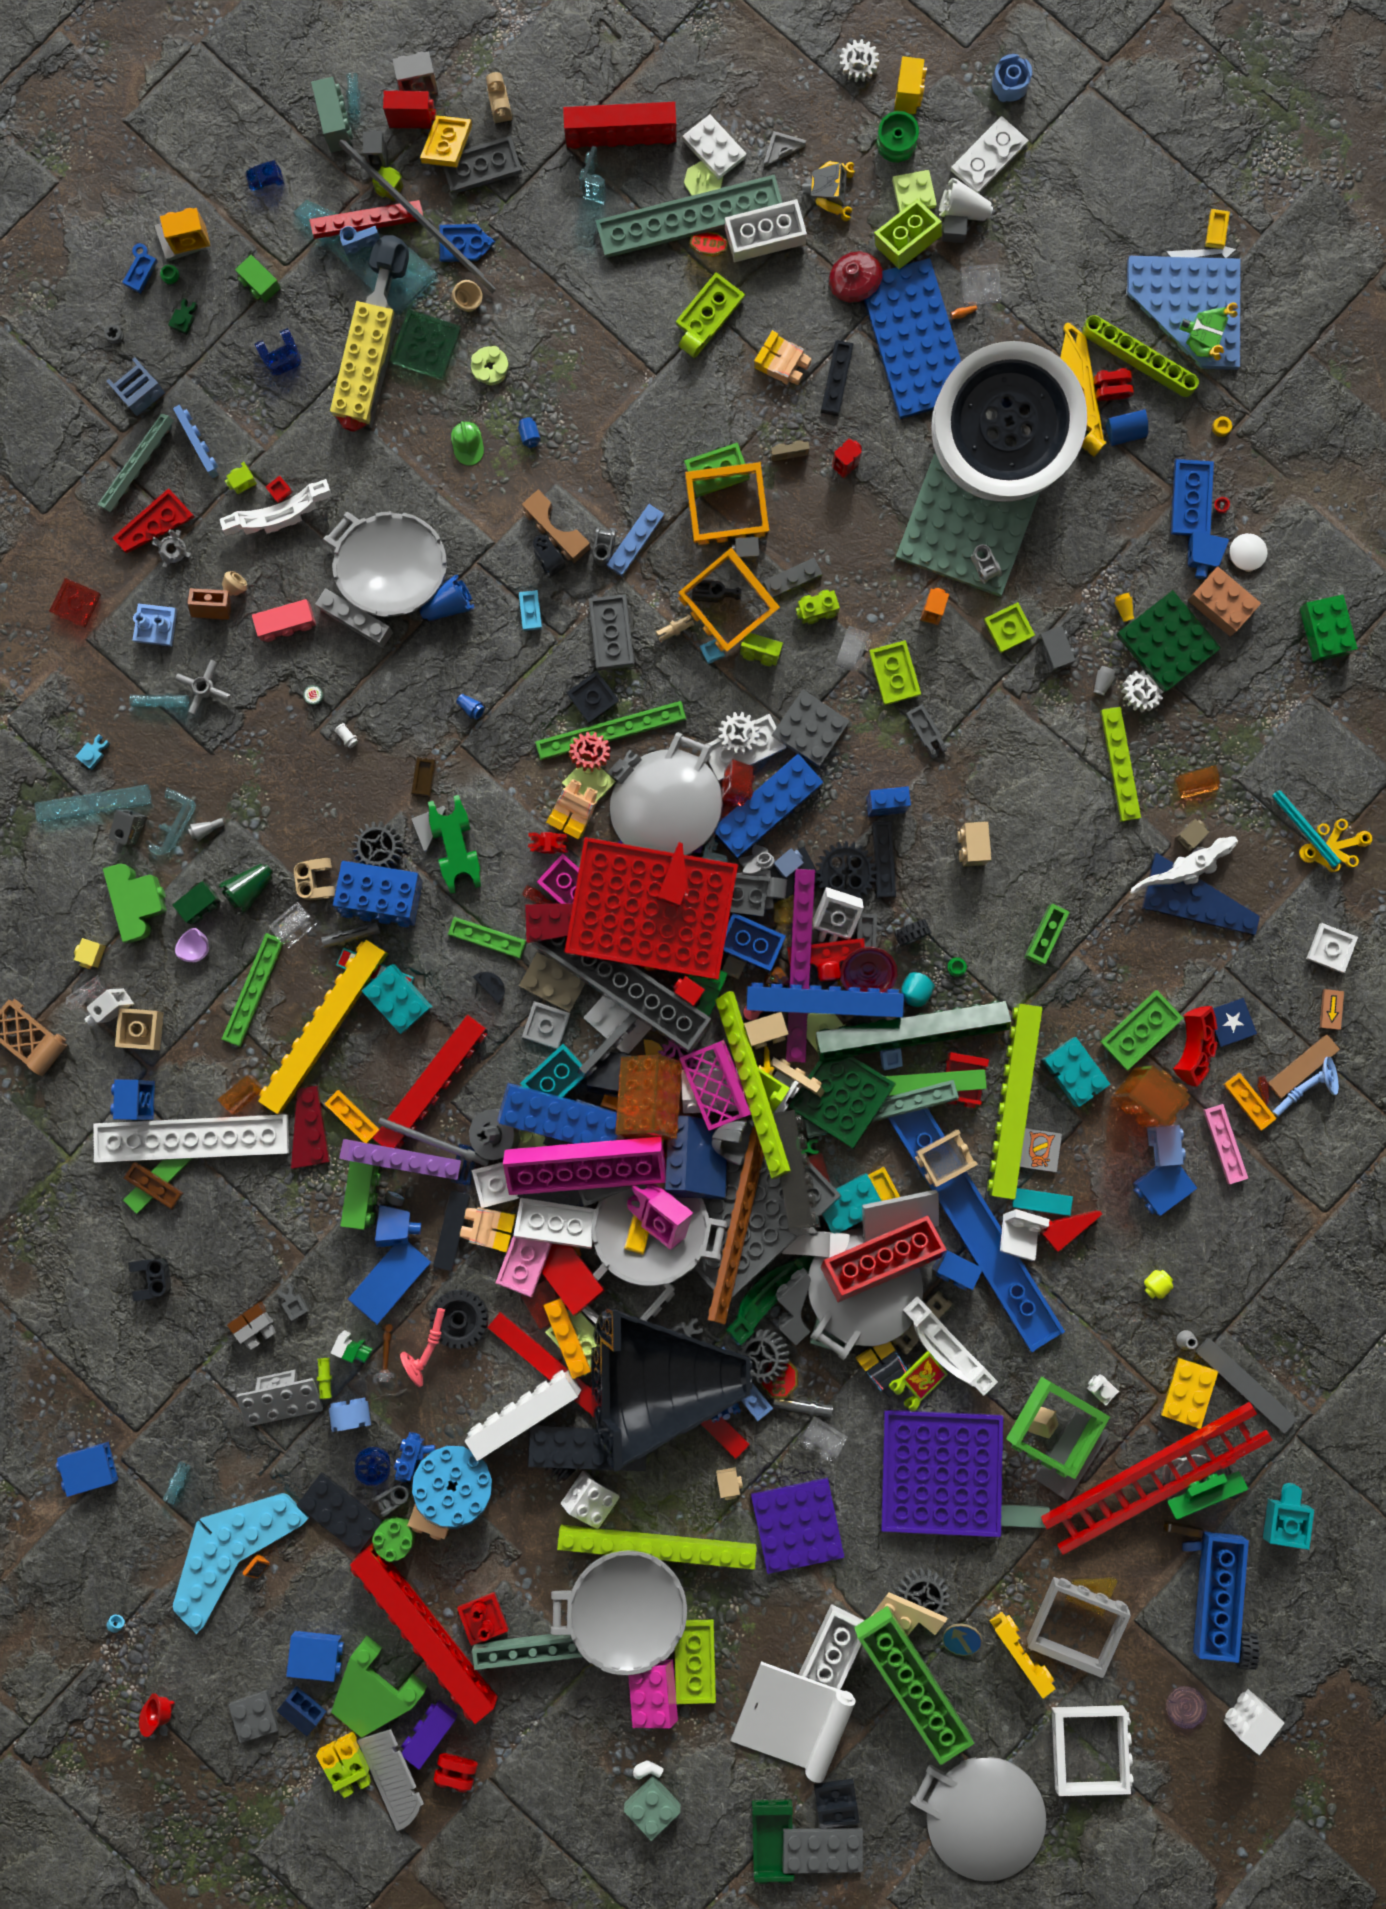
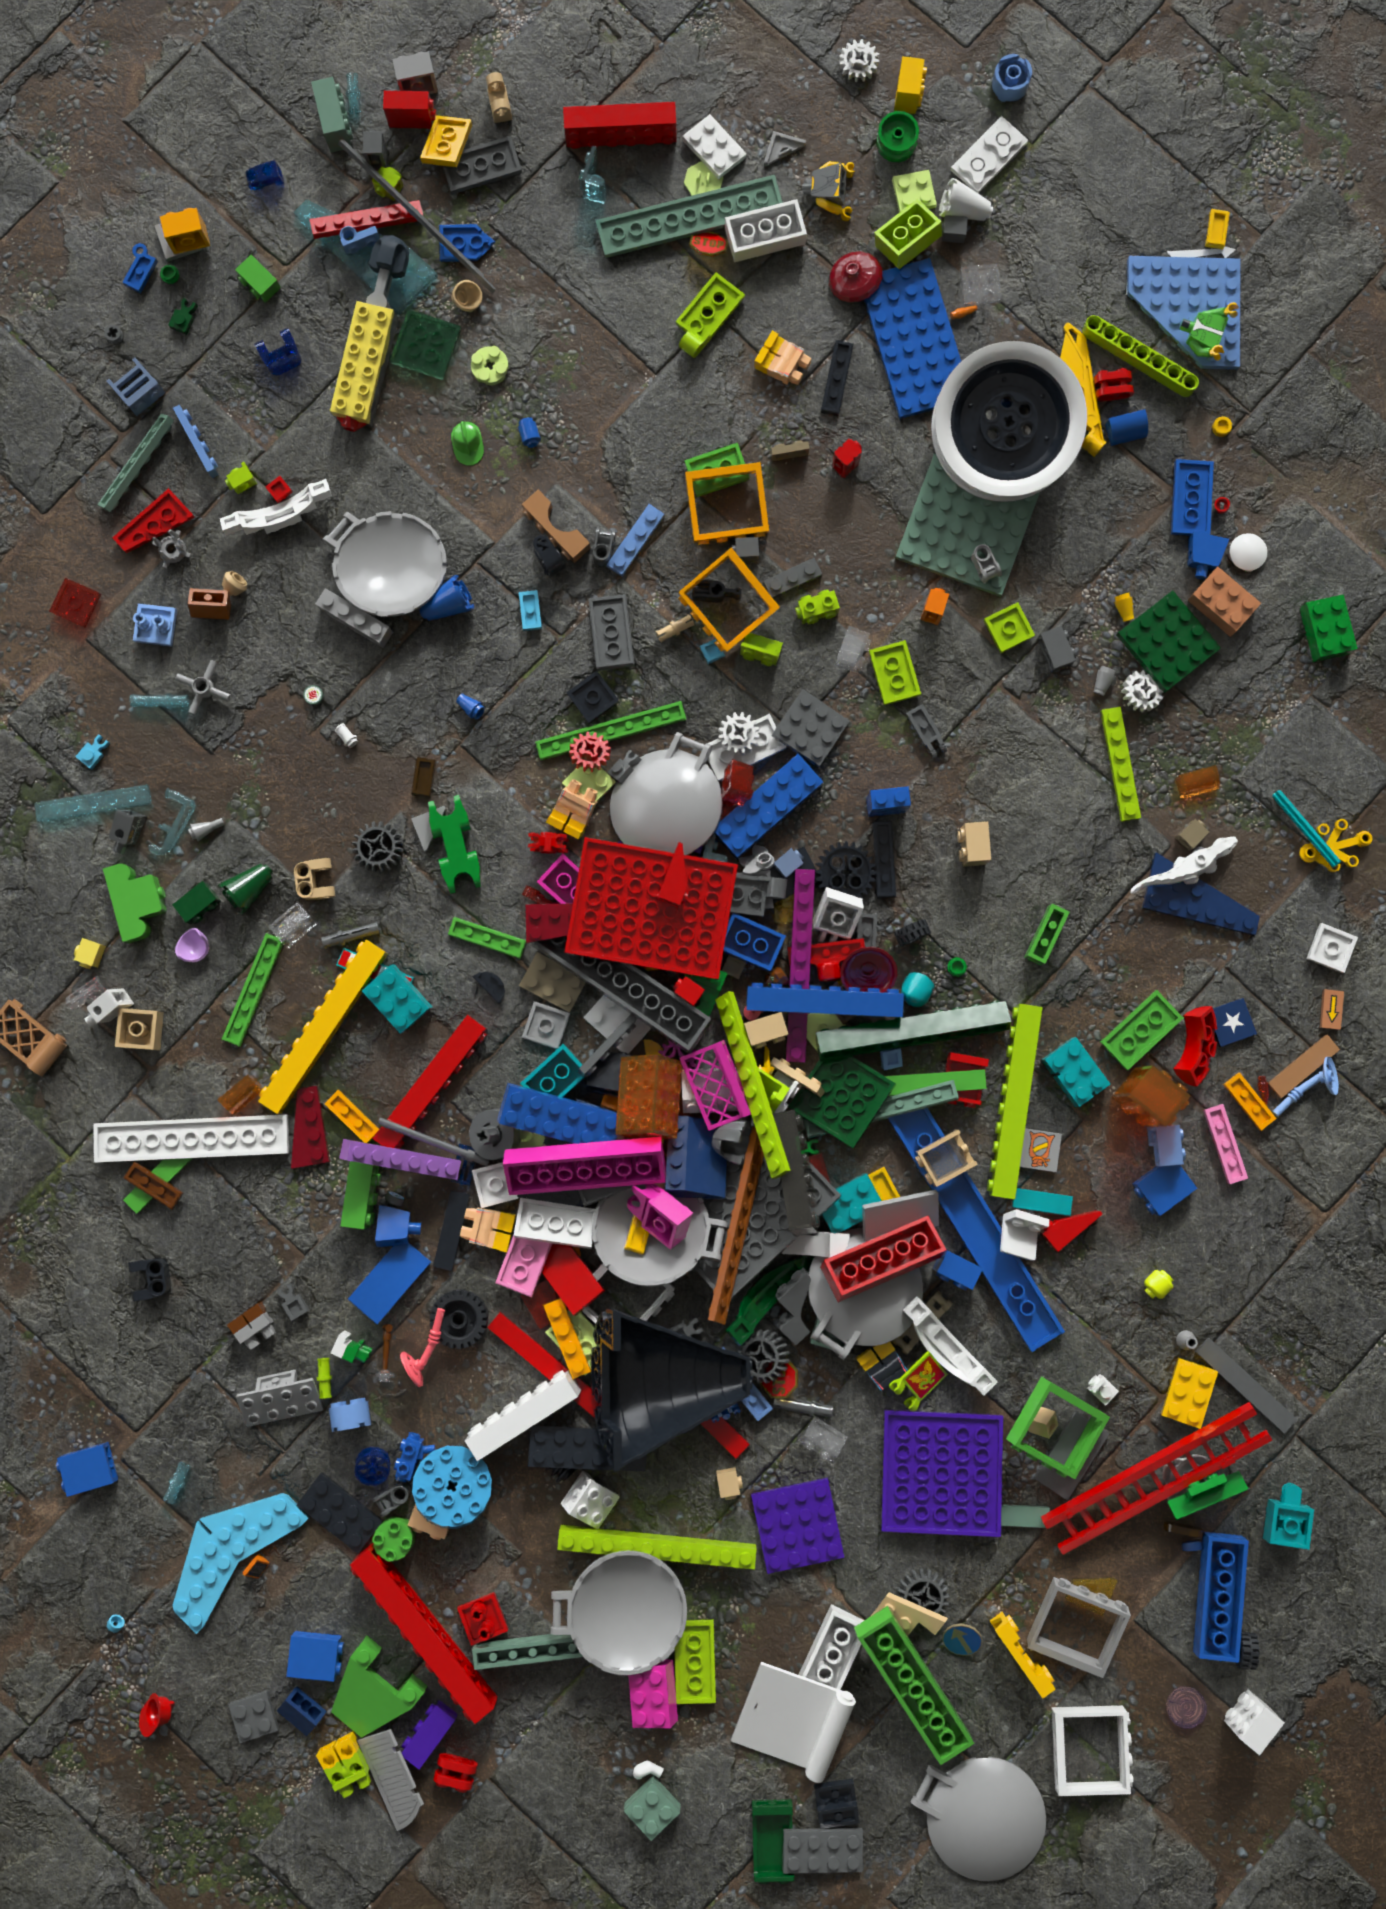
blue brick [111,1080,155,1120] -> none
coral brick [252,599,316,642] -> none
blue brick [333,861,423,927] -> none

